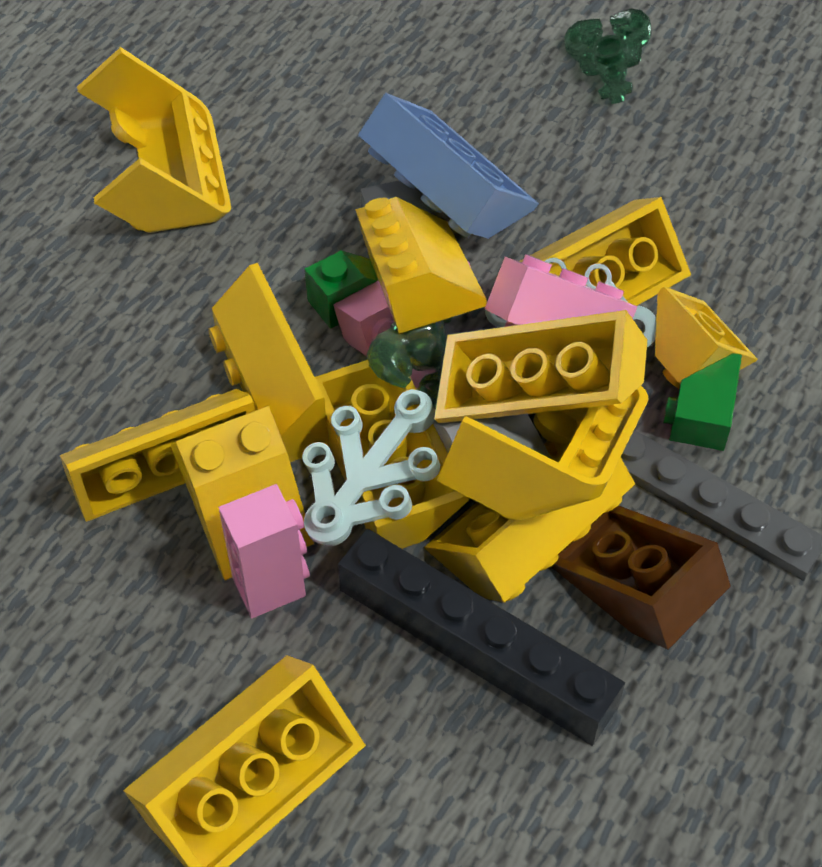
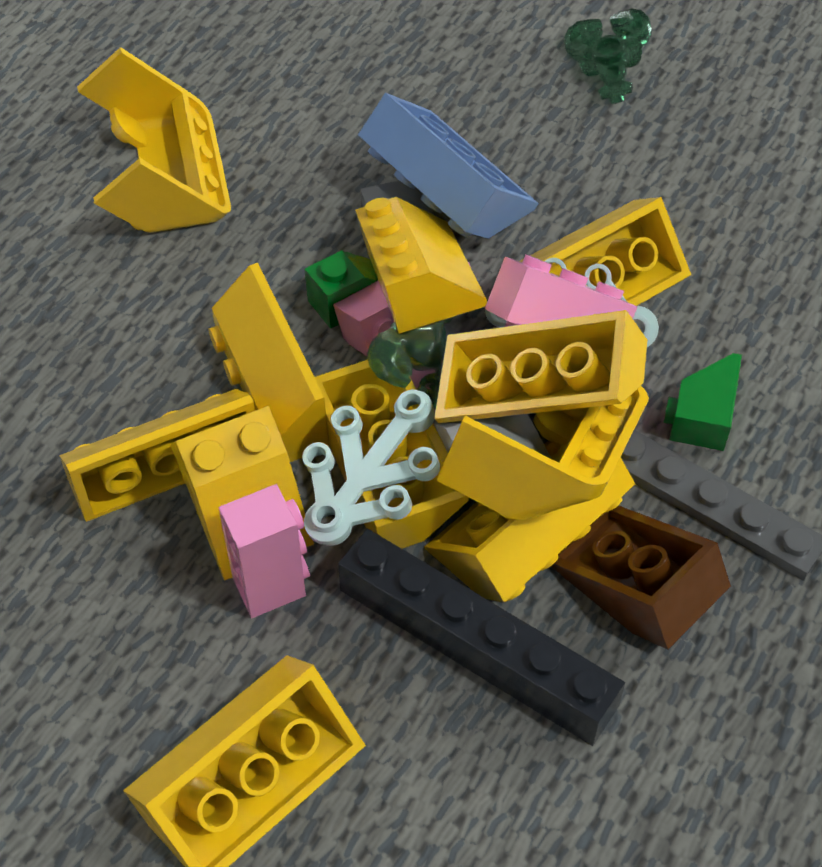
yellow slope [655,286,758,389] -> none

